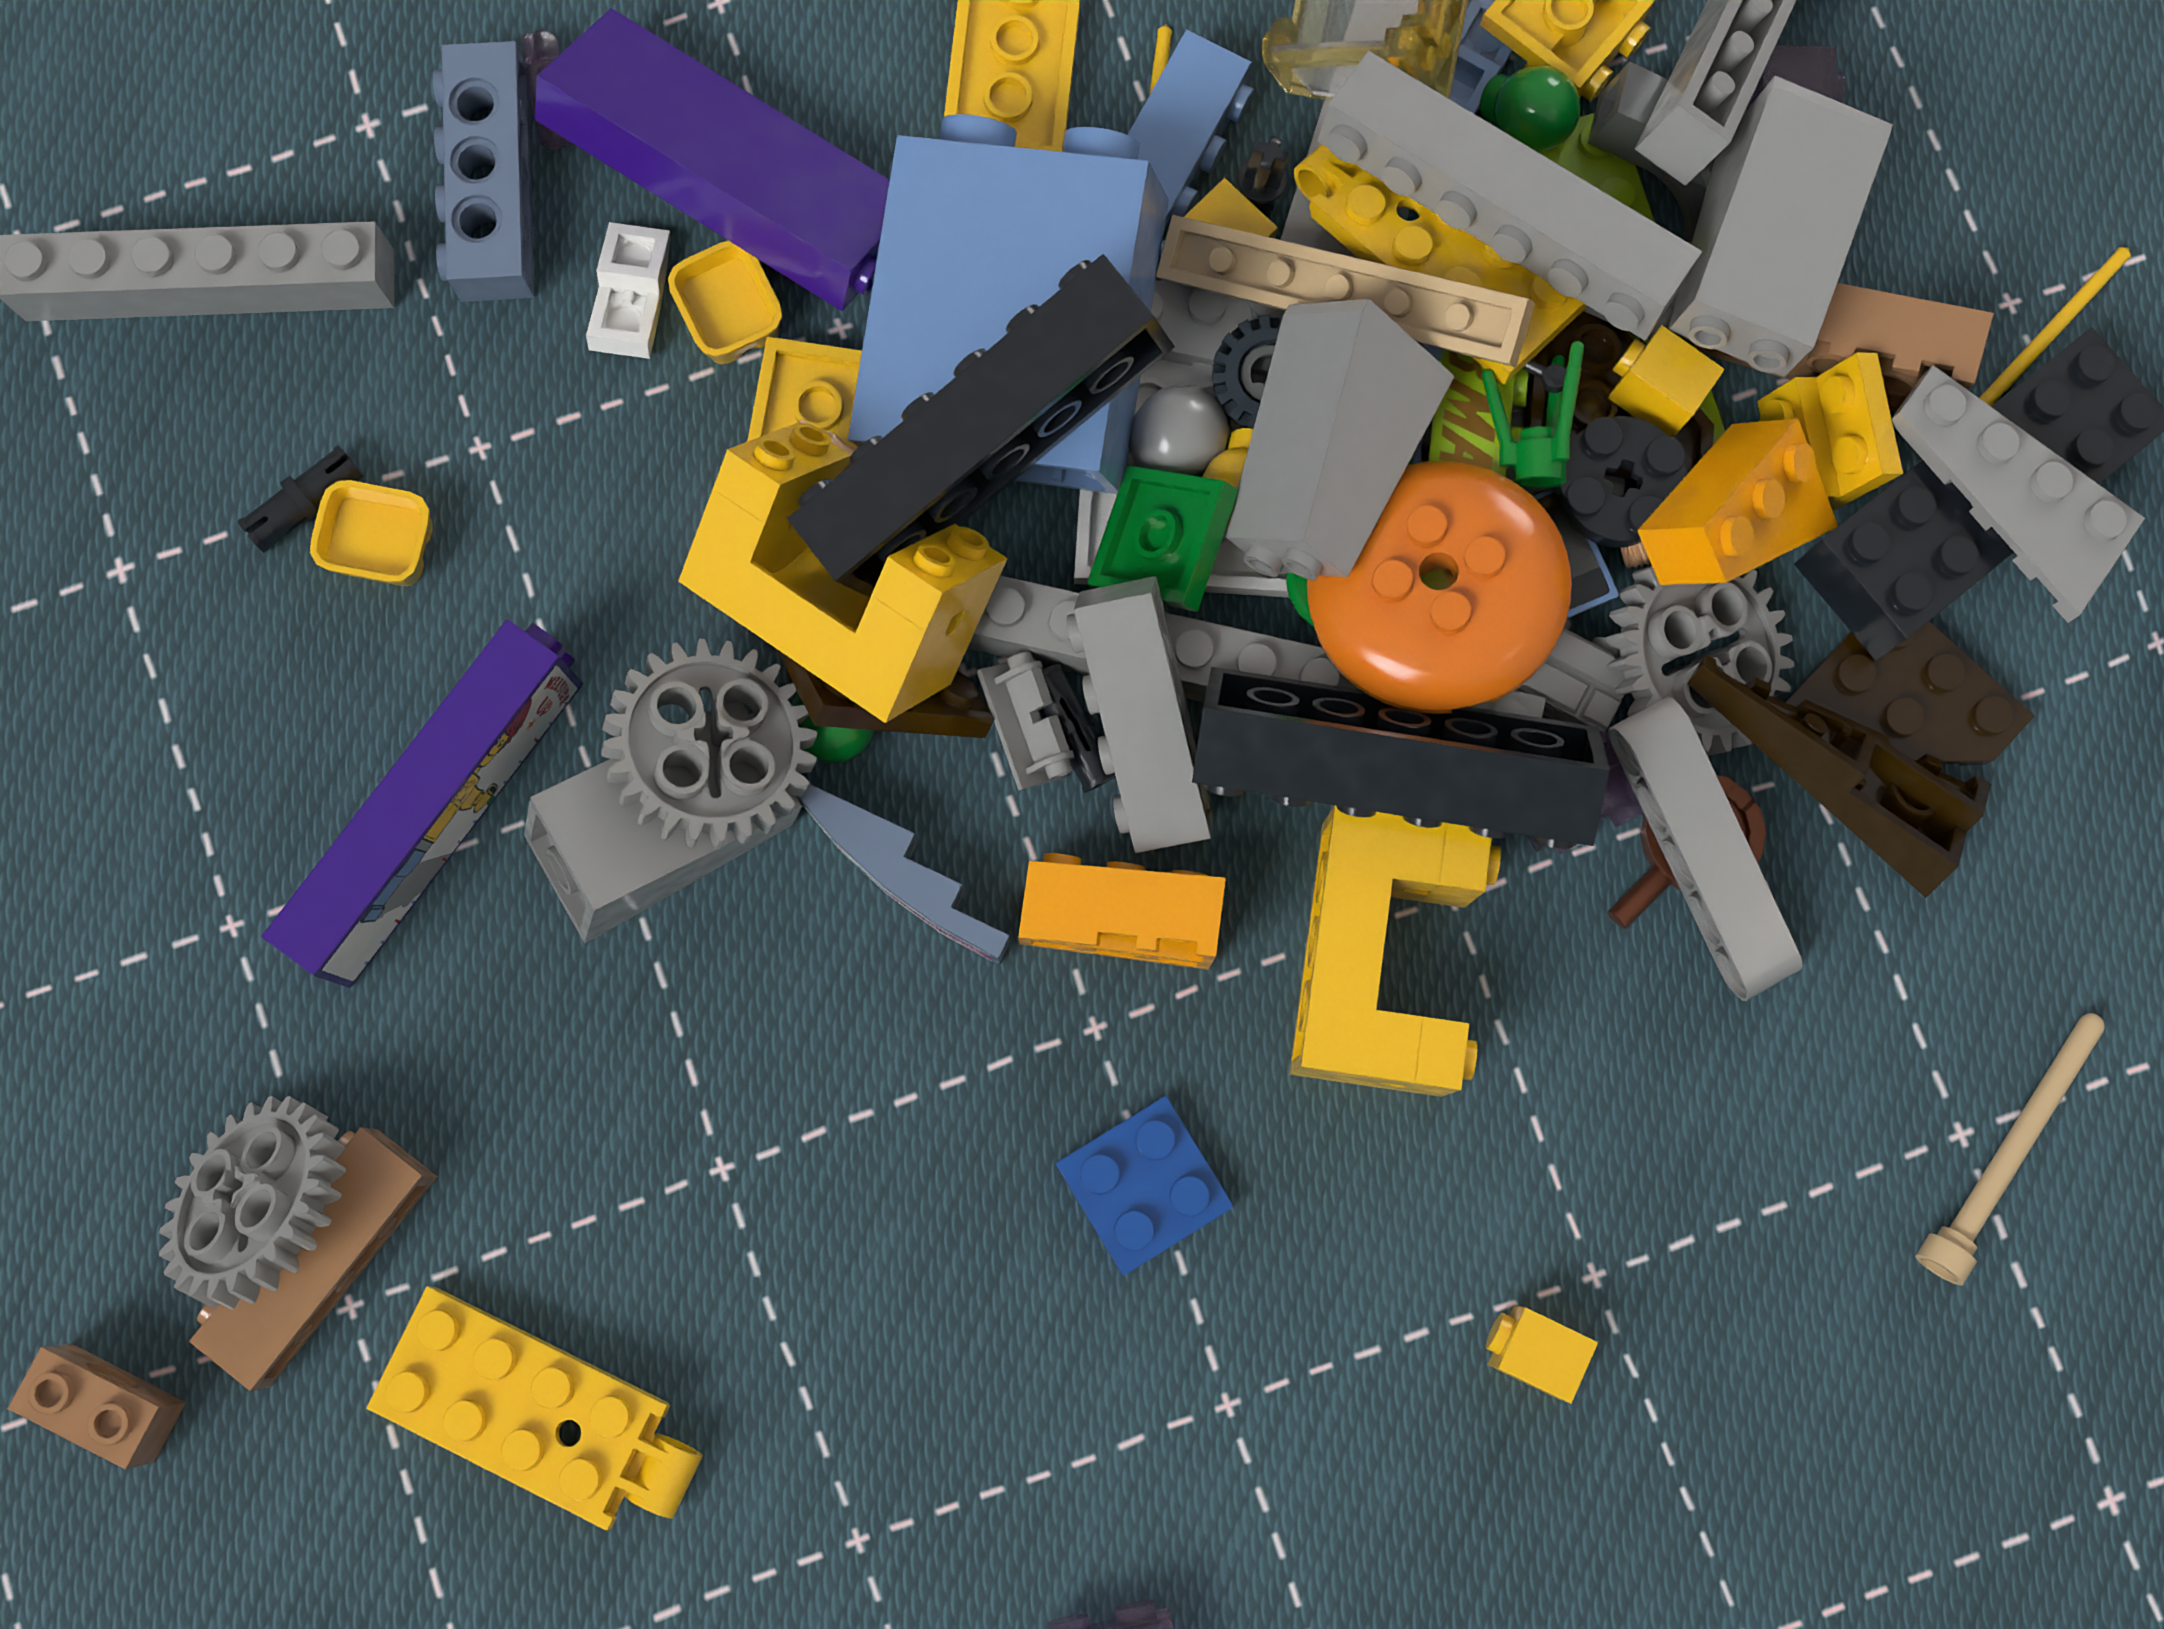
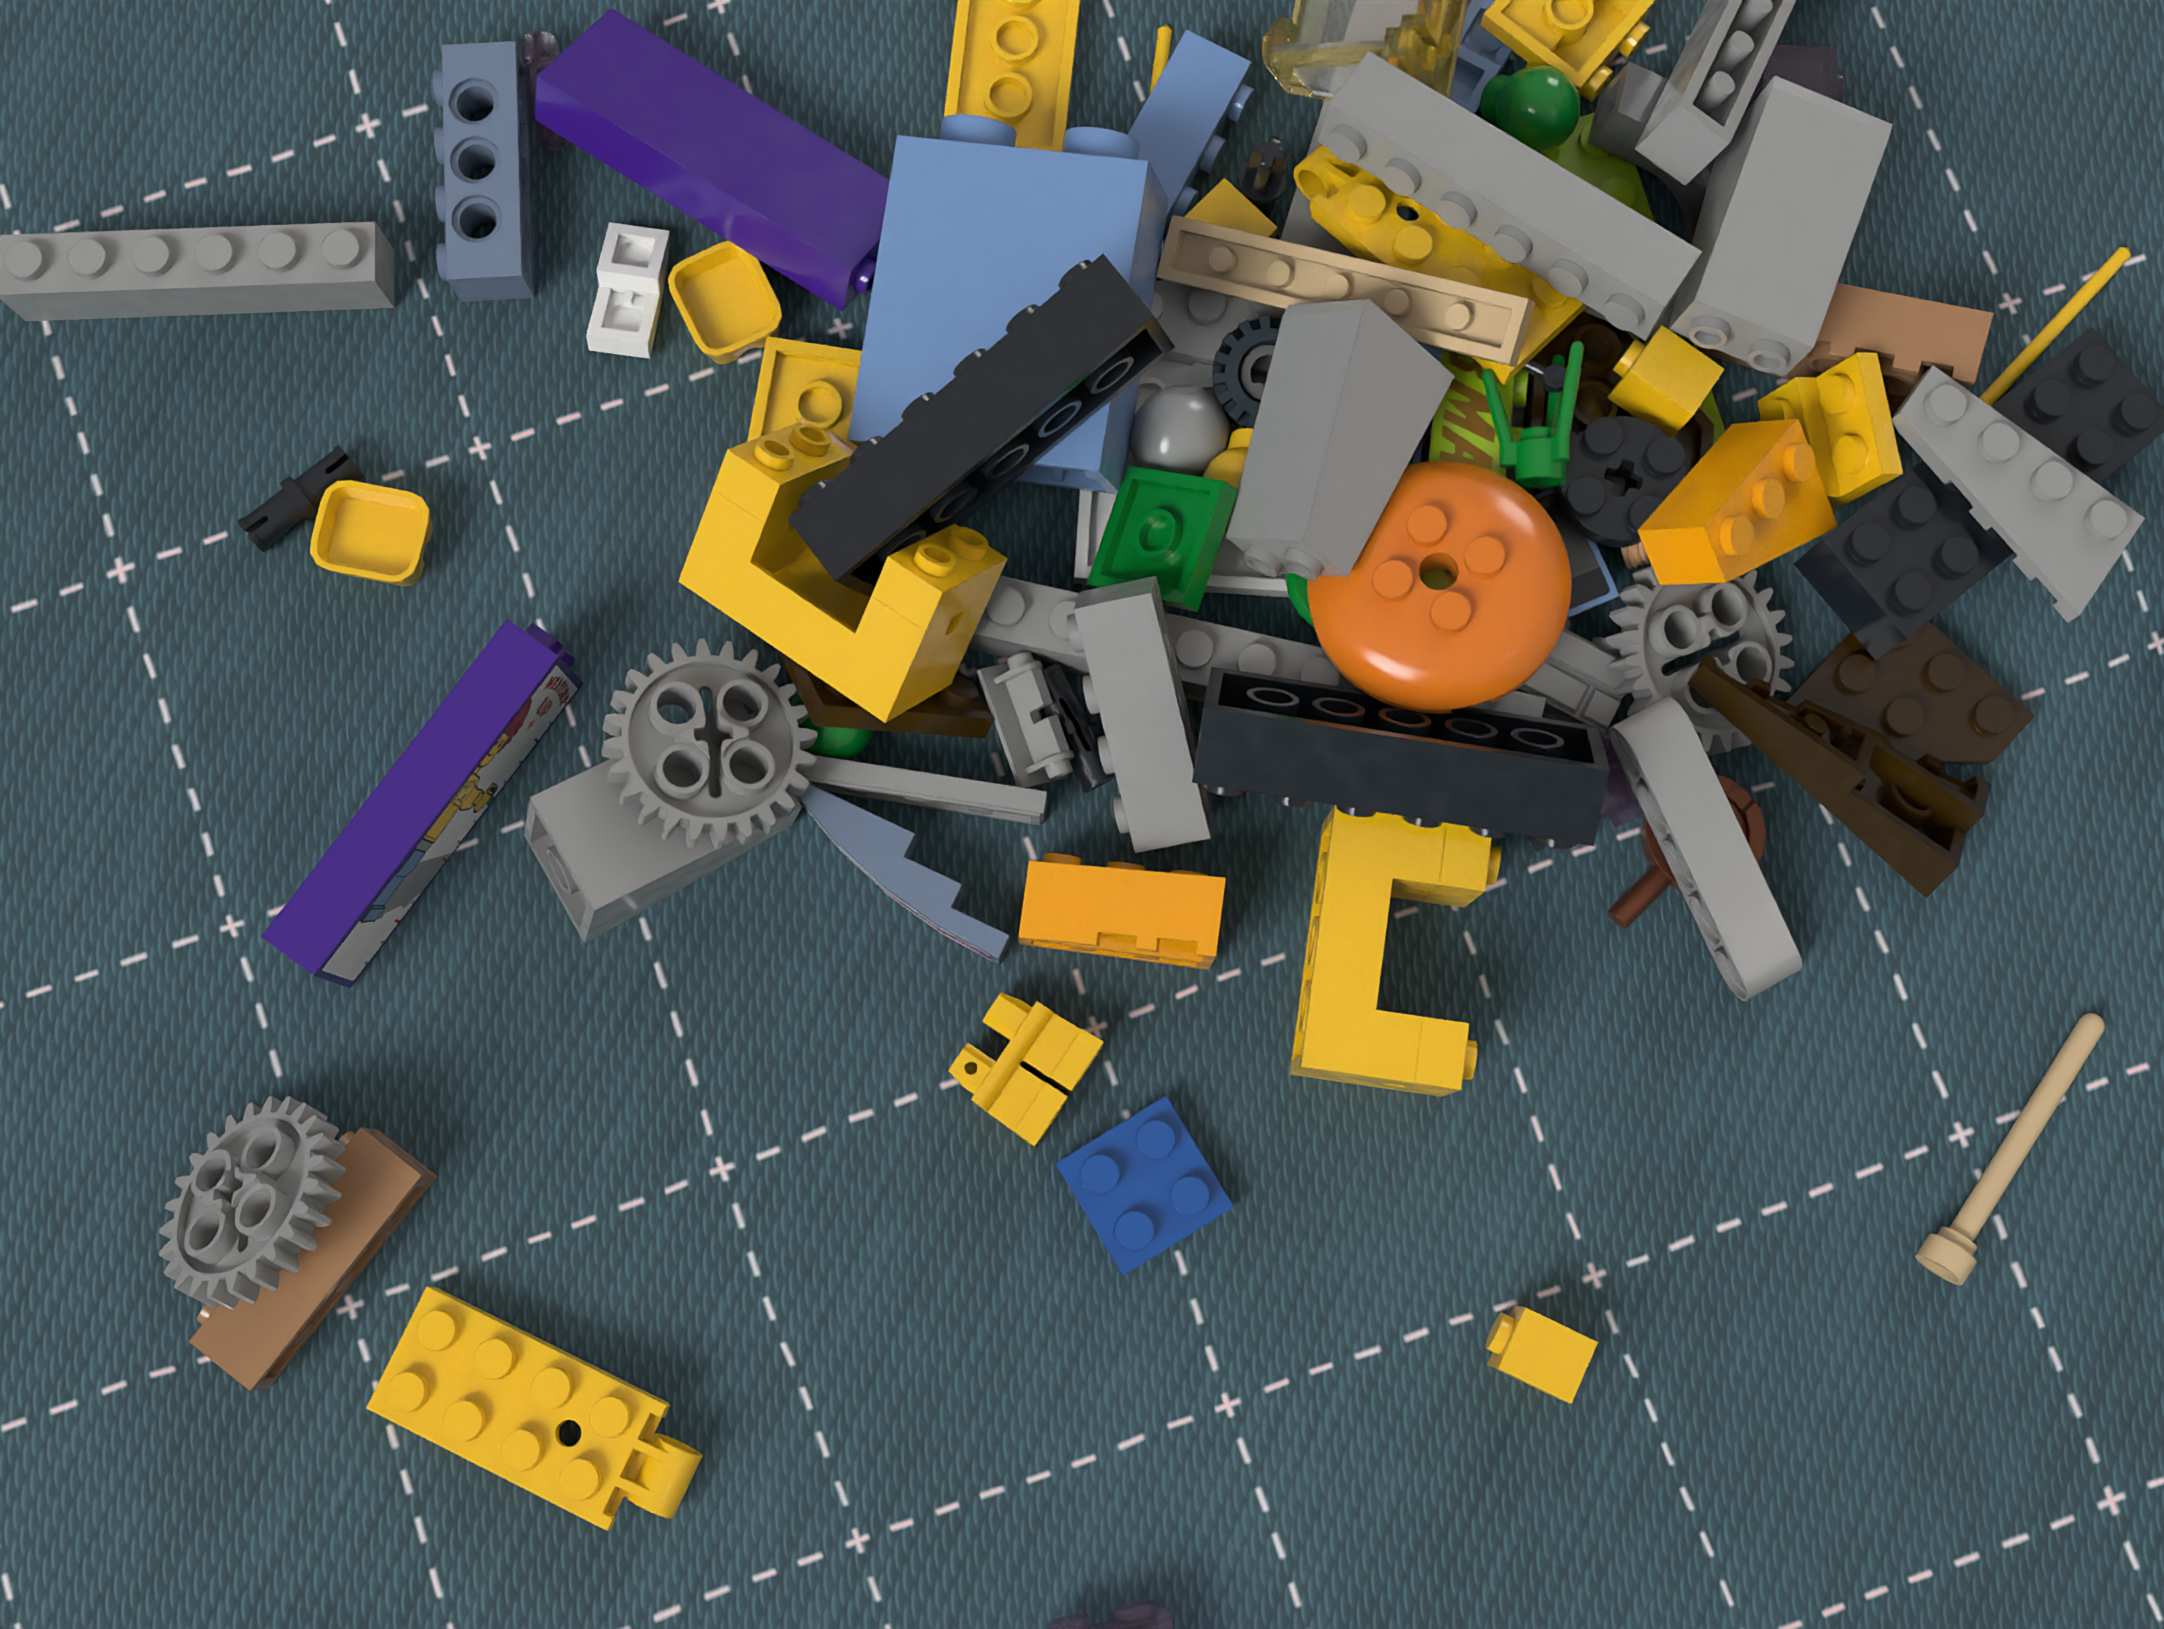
medium nougat brick [7,1344,186,1470] -> none
none -> light grey tile [800,755,1047,825]
none -> yellow hips [948,992,1104,1148]

